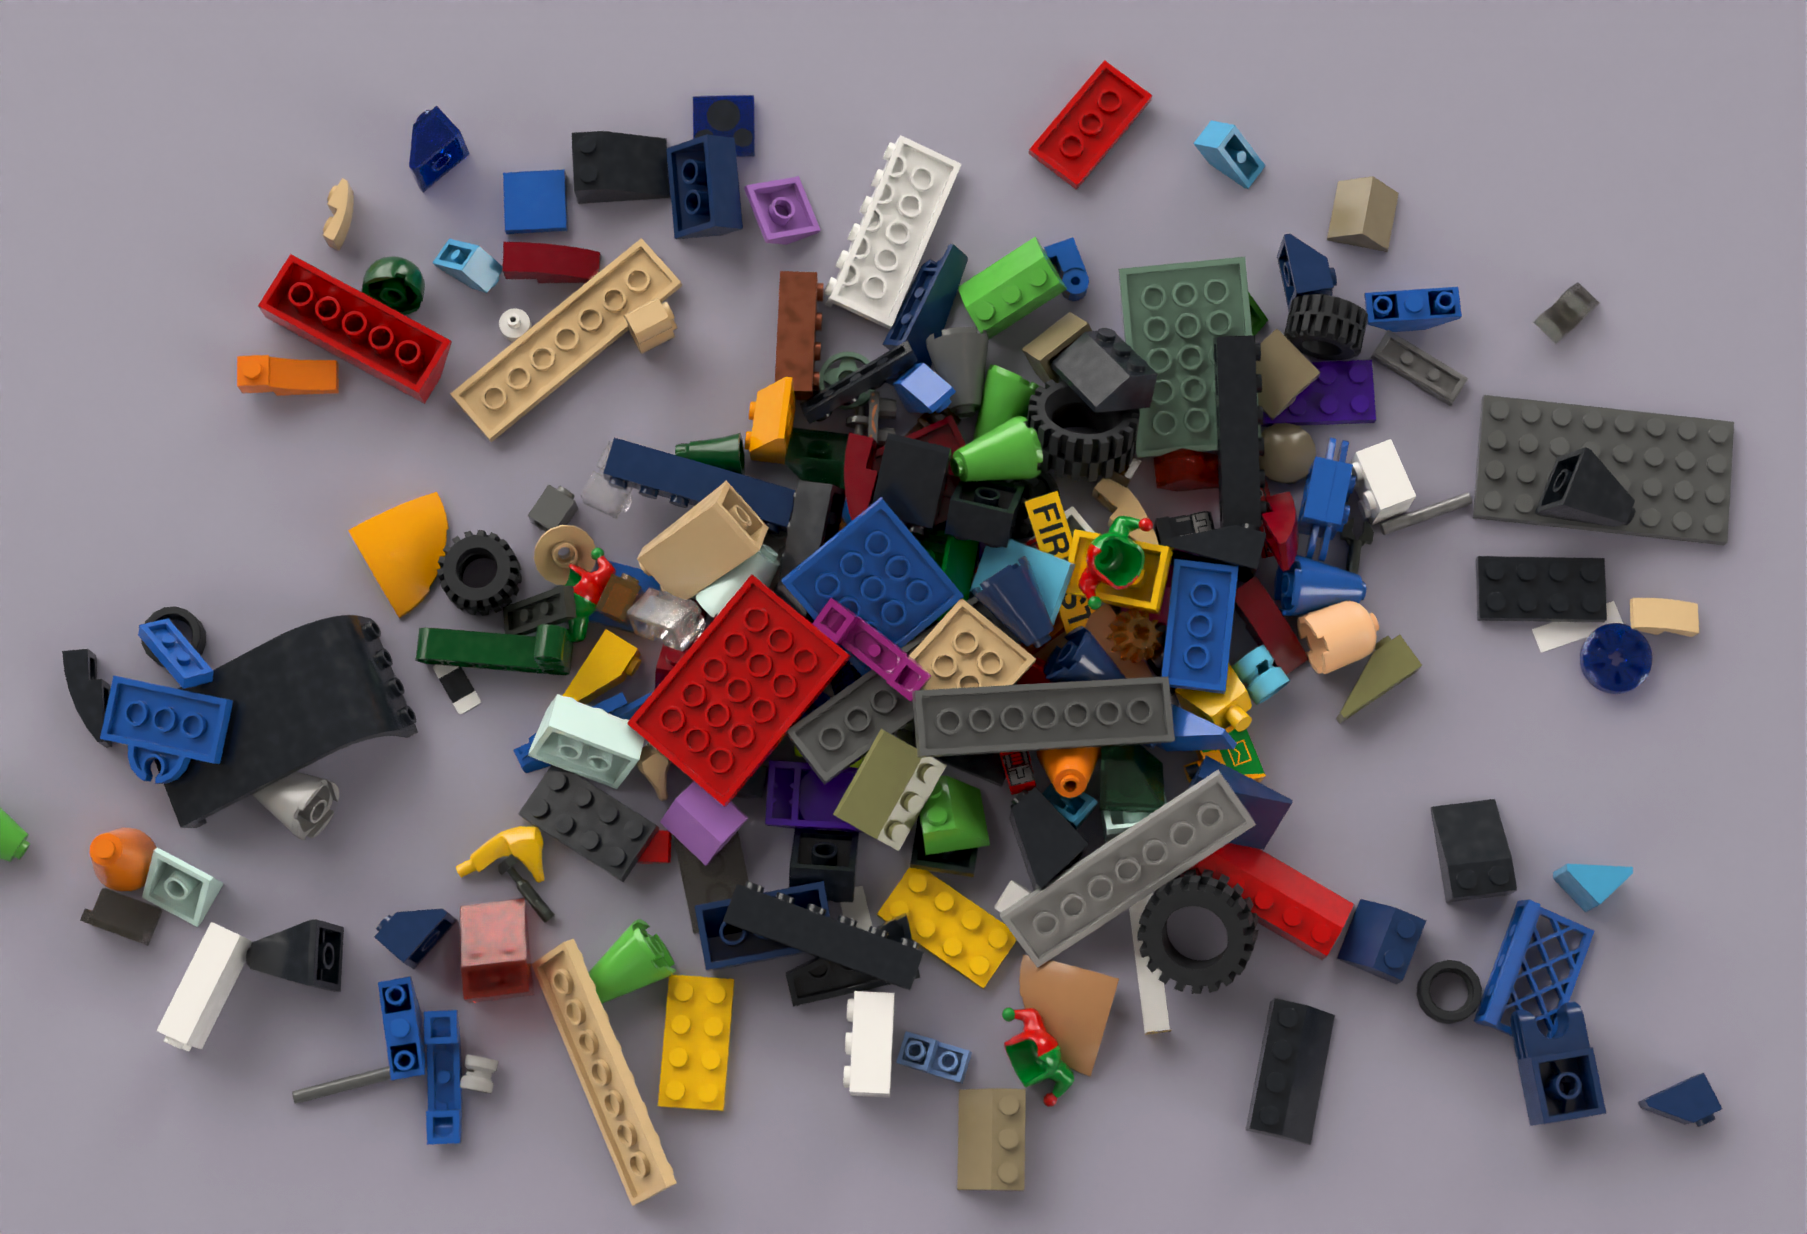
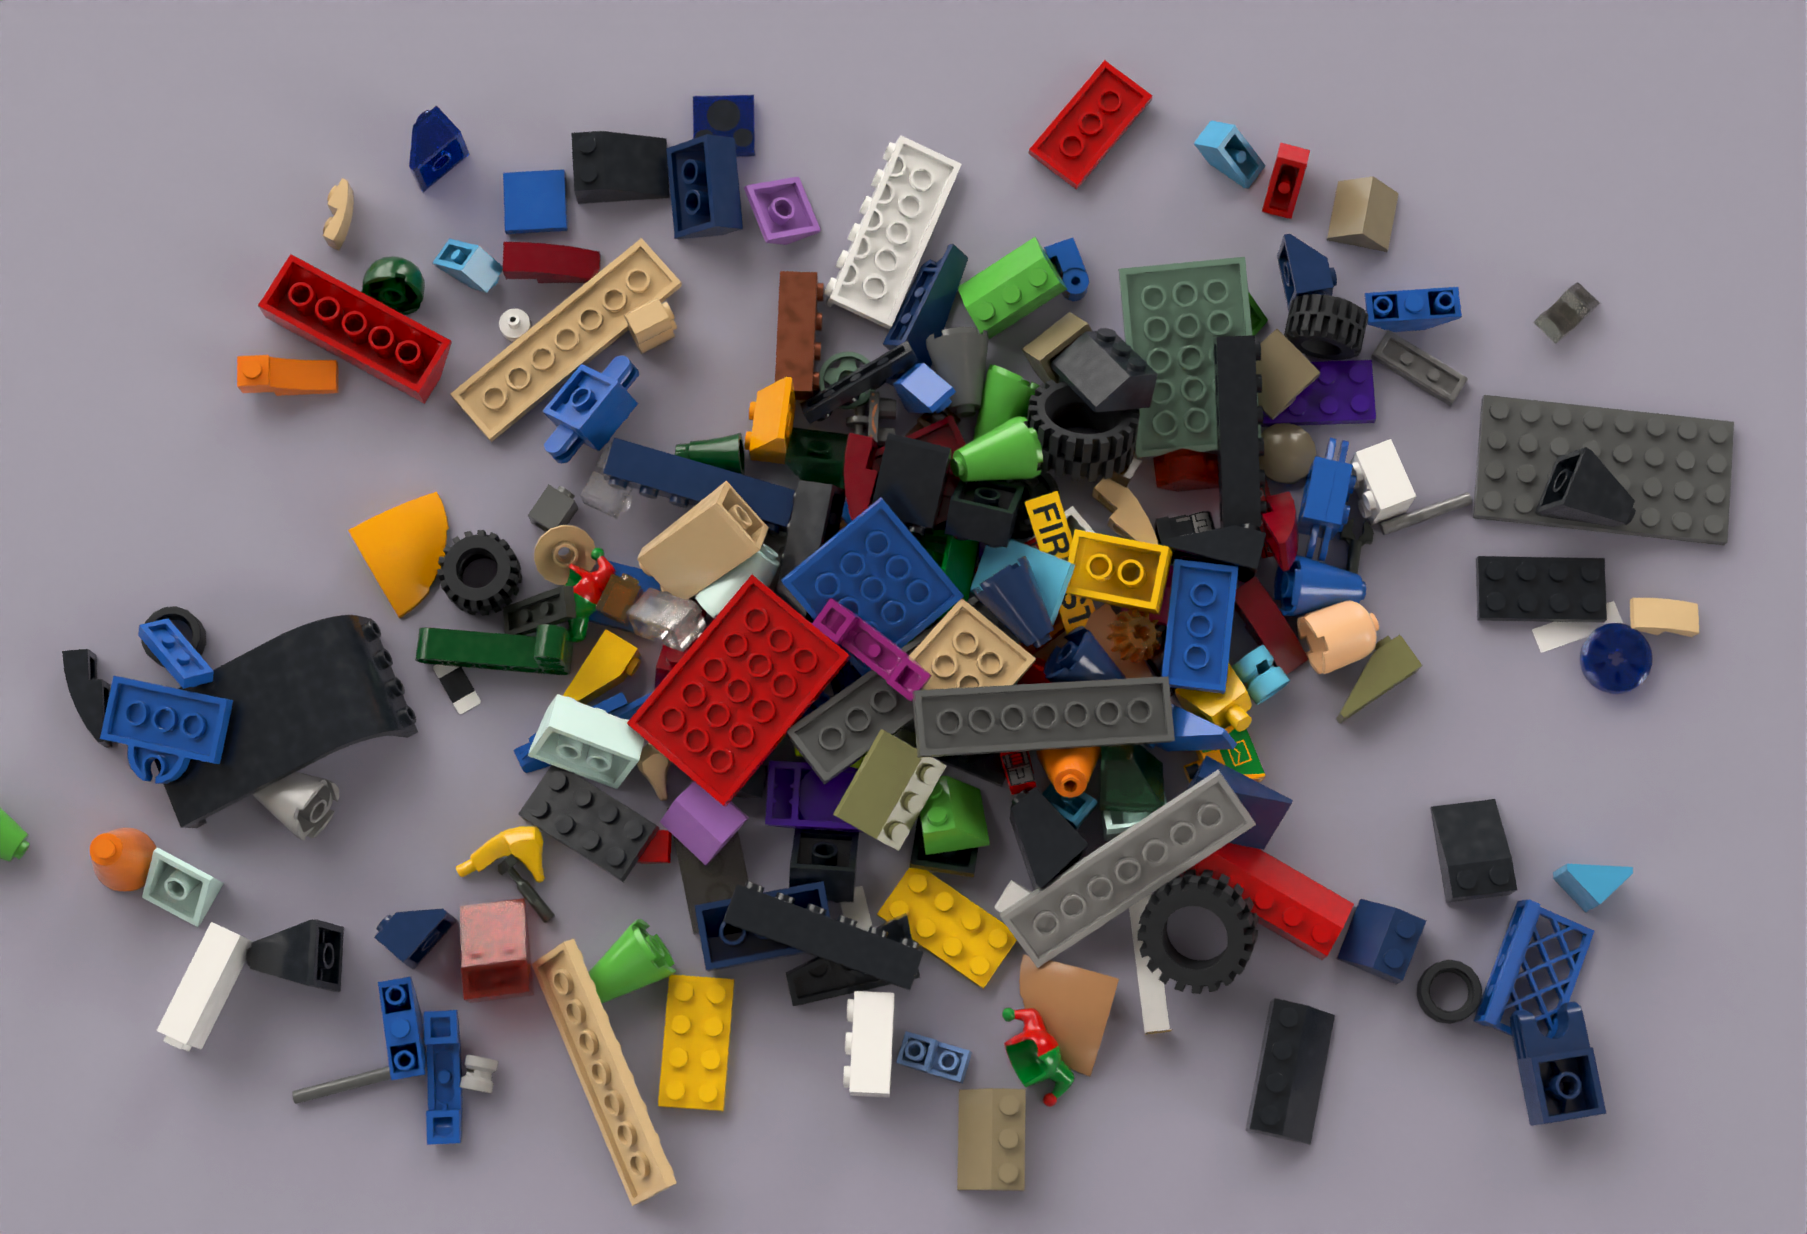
clear smoke panel [80,888,162,946] -> none
green piece [1078,516,1153,610] -> none
dark blue slope [1638,1073,1722,1127] -> none
none -> blue brick [542,355,639,464]
none -> red slope [1262,142,1310,219]

